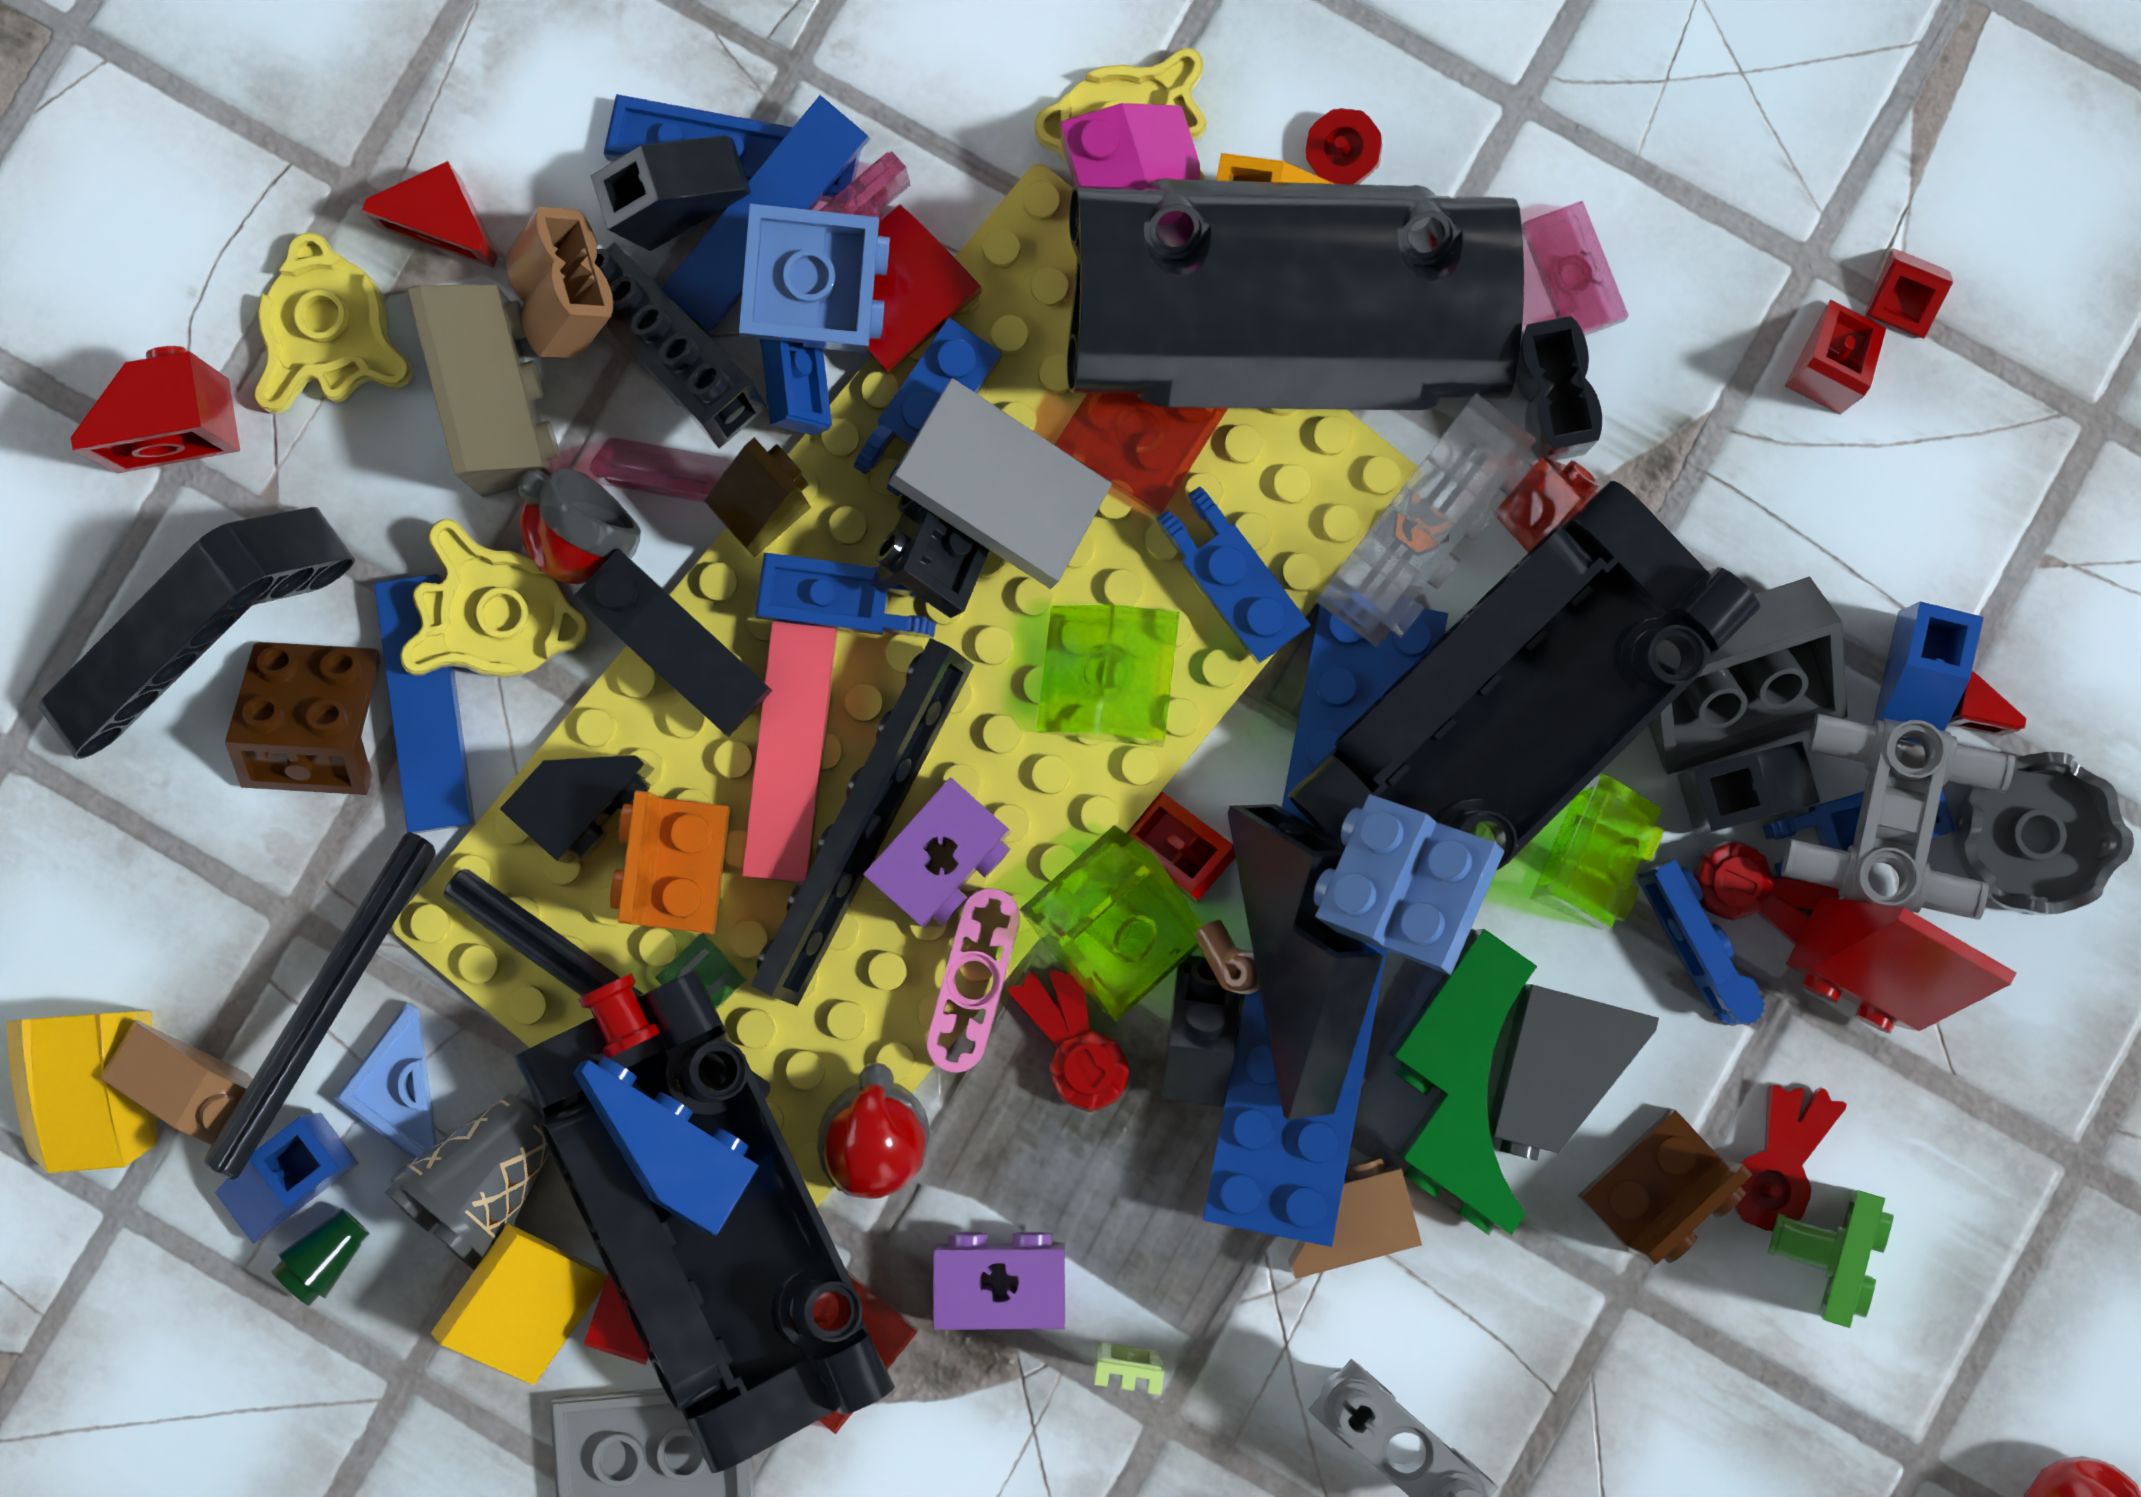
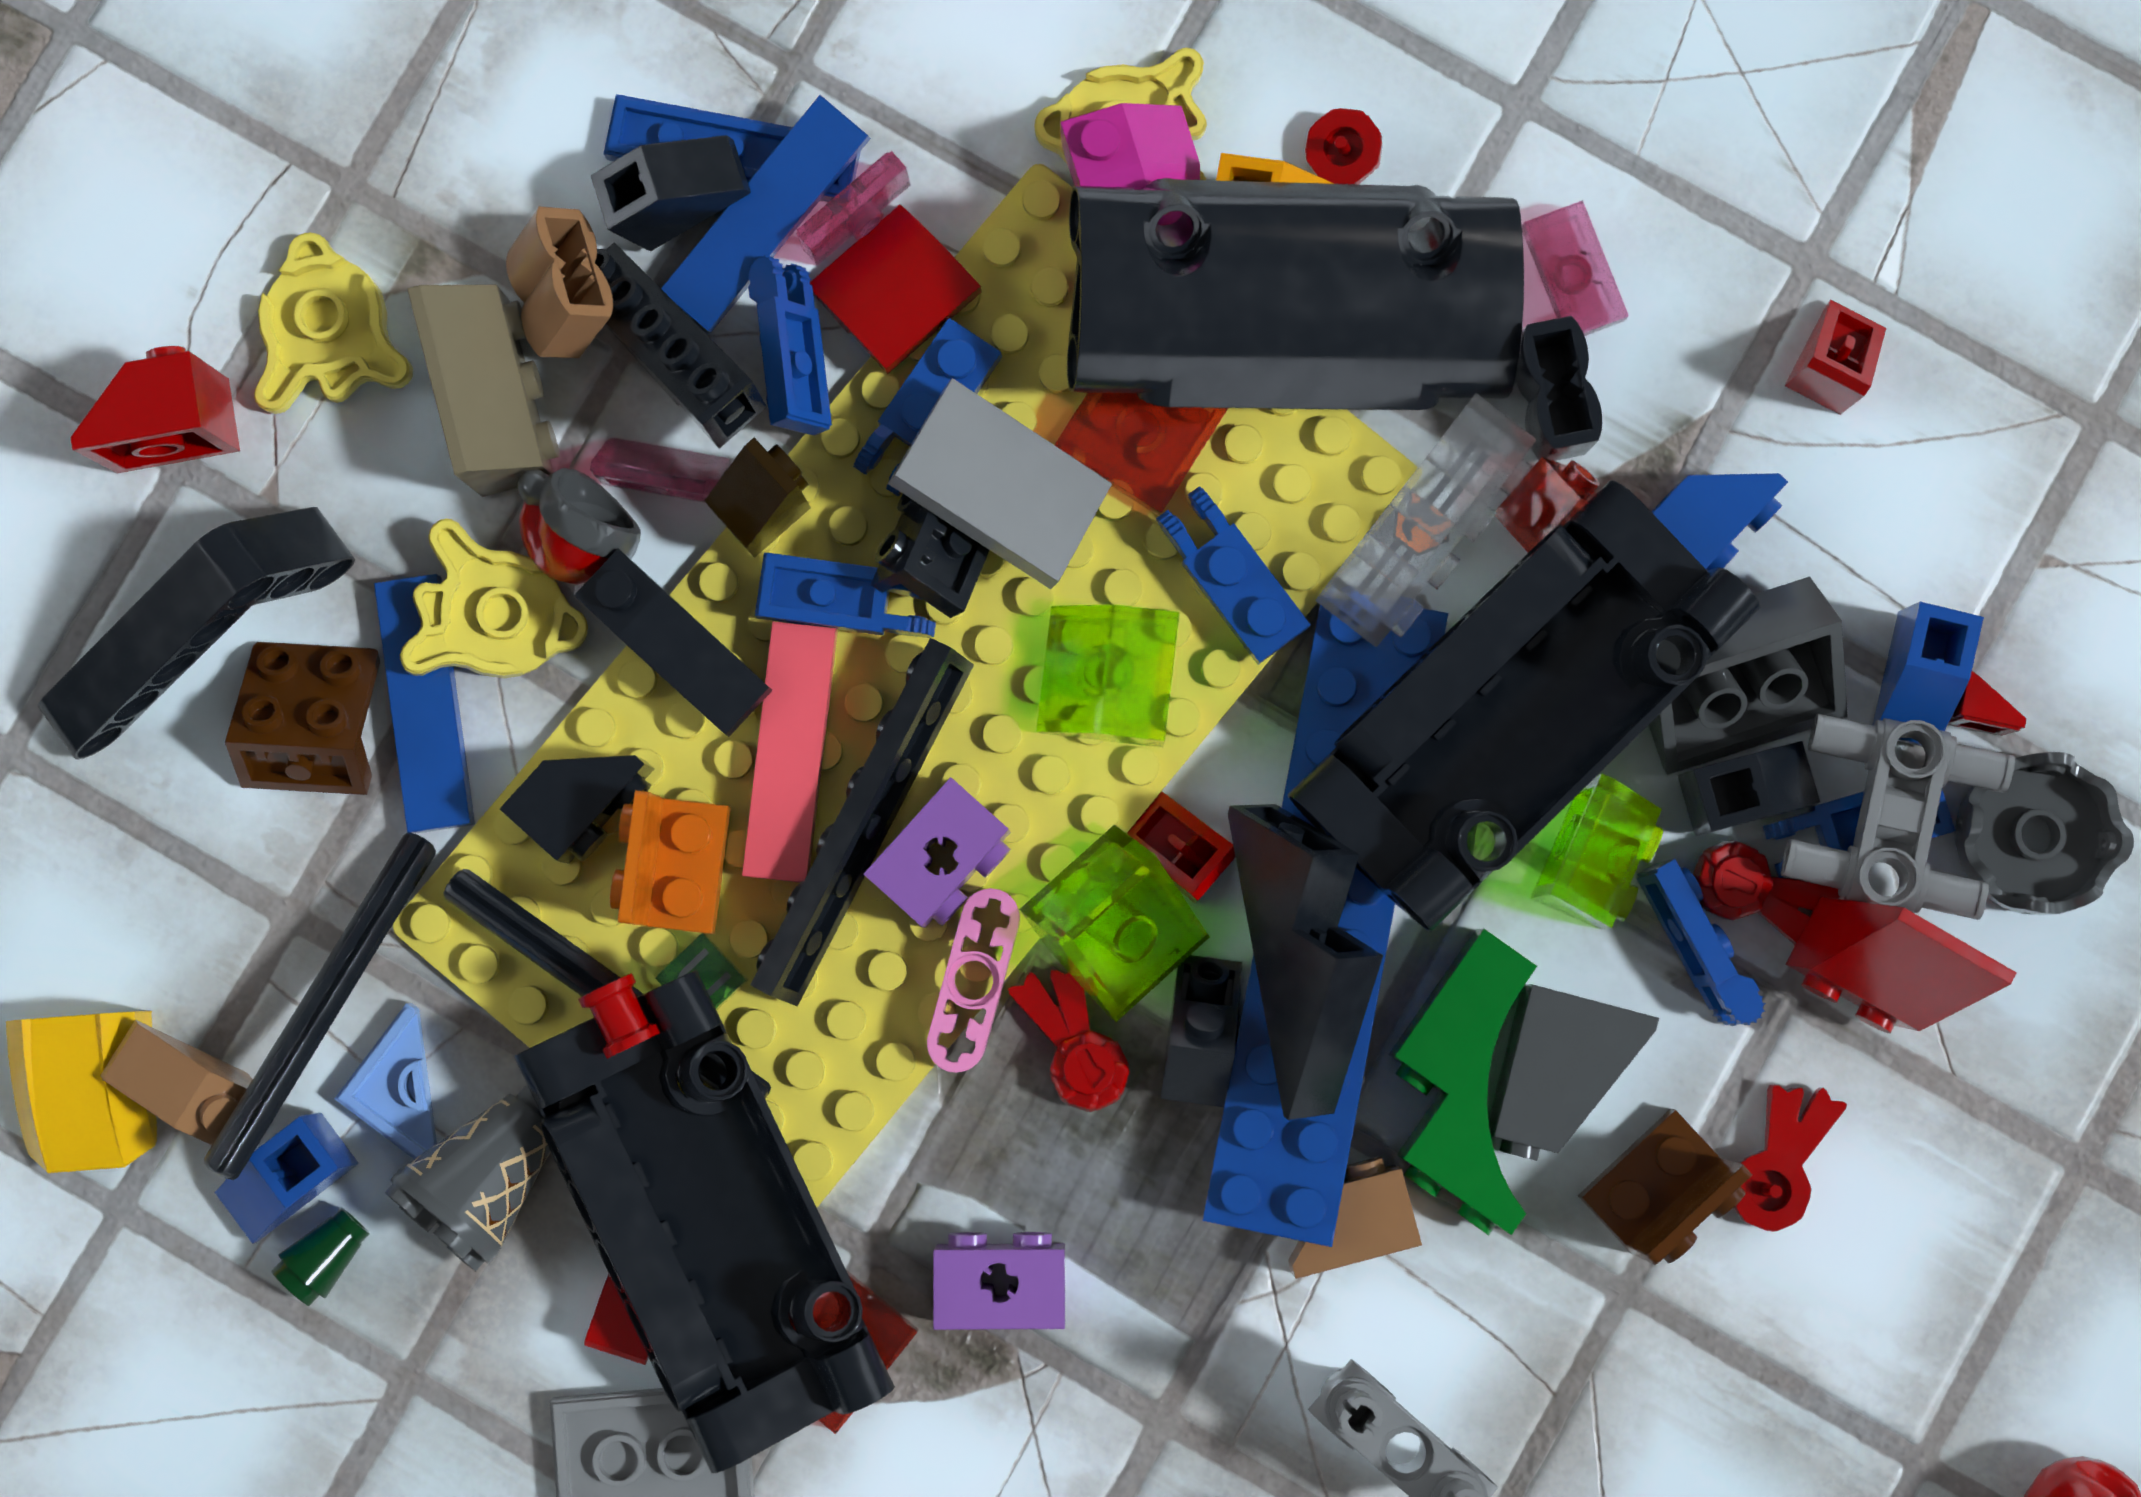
red slope [362,161,498,268] -> none
yellow tile [431,1224,607,1385] -> none
blue slope [573,1057,759,1236] -> none
medium blue plate [739,204,890,353] -> none
red piece [817,1062,930,1199] -> none
yellowish green tile [1094,1342,1164,1395] -> none
nougat arm [1194,920,1260,995] -> none
medium blue plate [1314,794,1504,975] -> none
bright green plate [1768,1189,1894,1328] -> none
red slope [1865,248,1953,339] -> none
none -> blue slope [1651,473,1788,571]

